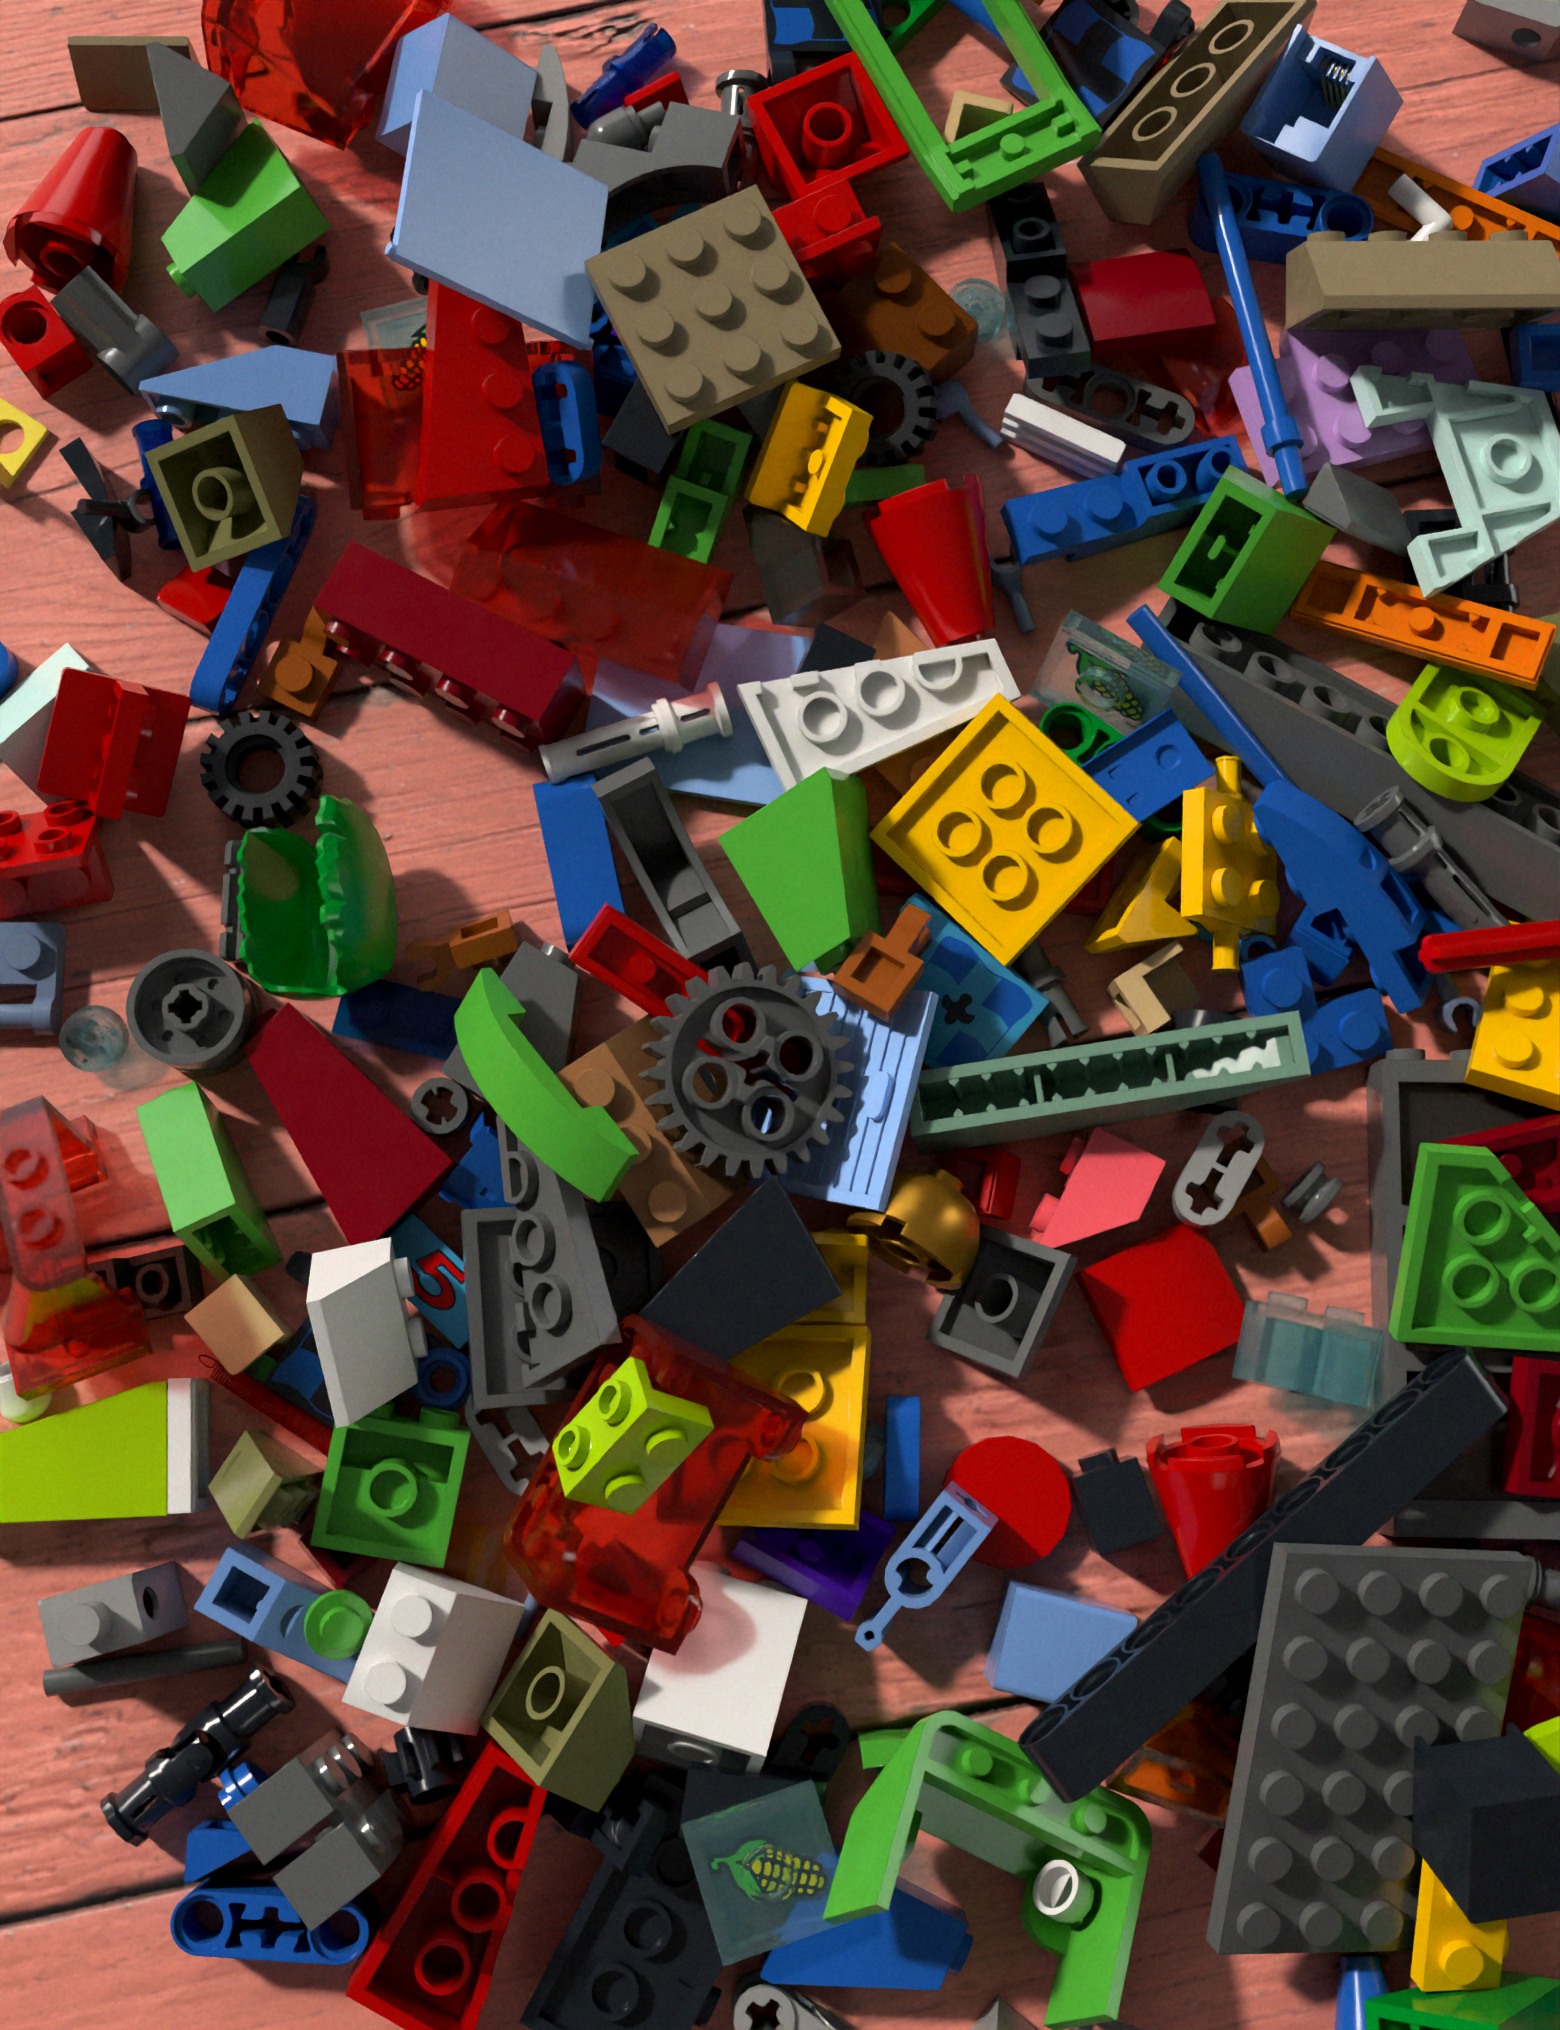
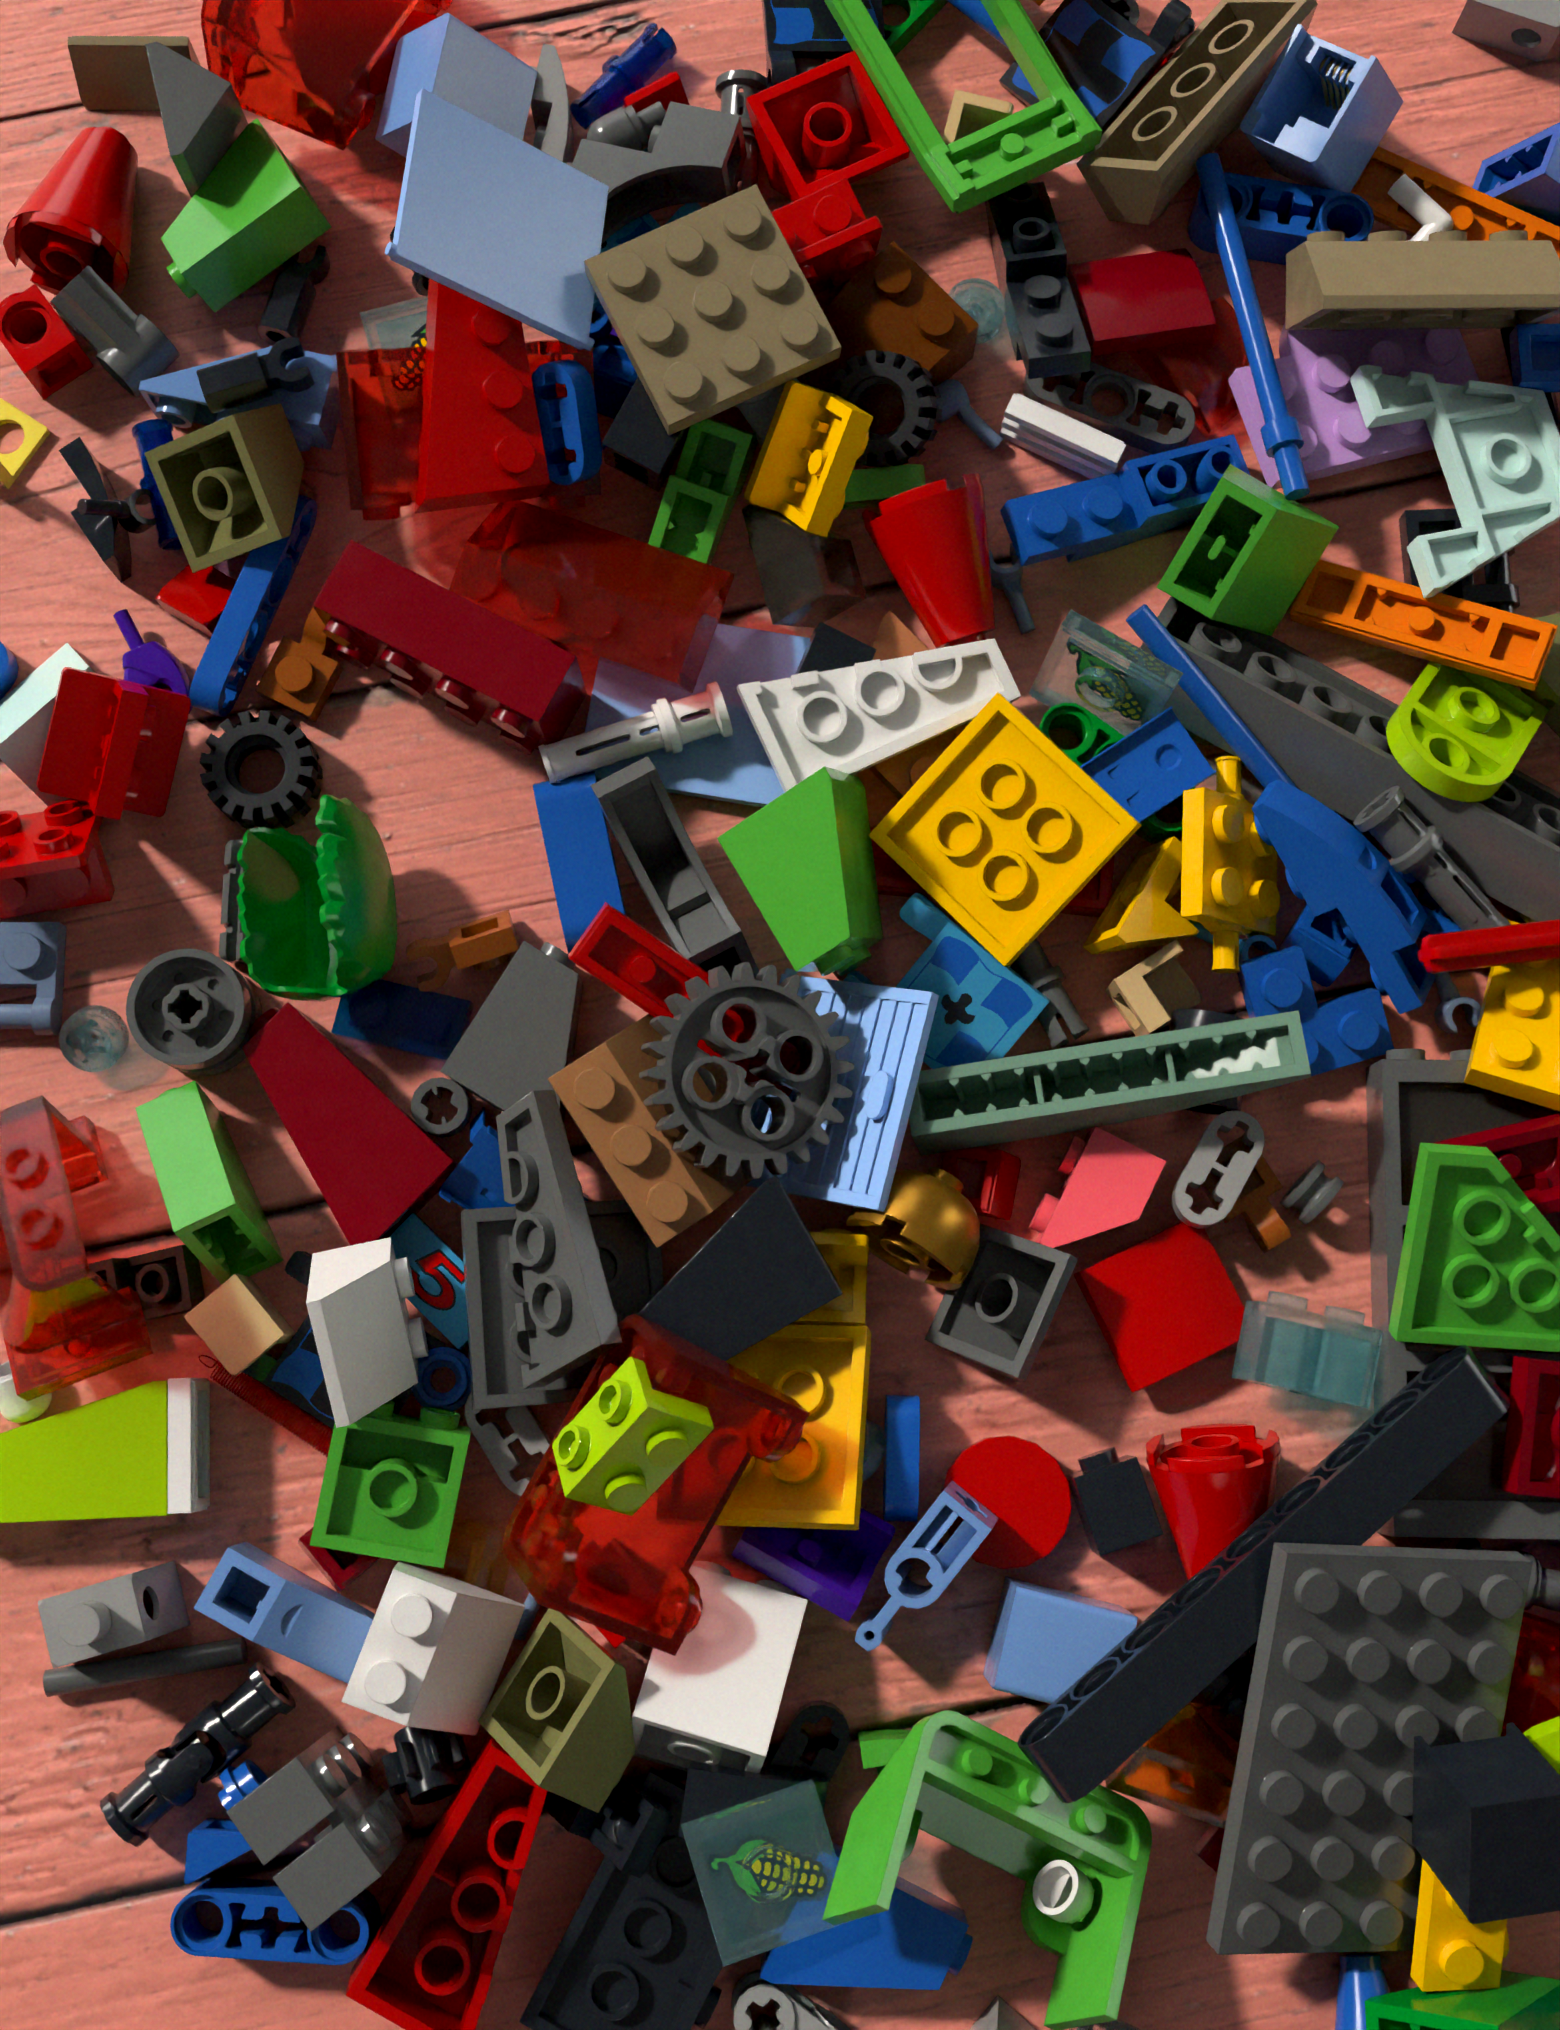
olive slope [208,1428,324,1540] -> none
bright green plate [304,1590,373,1660] -> none
bright green slope [454,968,640,1203] -> none
dark orange plate [832,903,932,1023] -> none
dark grey slope [1302,462,1413,559] -> none
none -> dark purple hand [113,609,193,714]
none -> black bar [196,337,315,414]

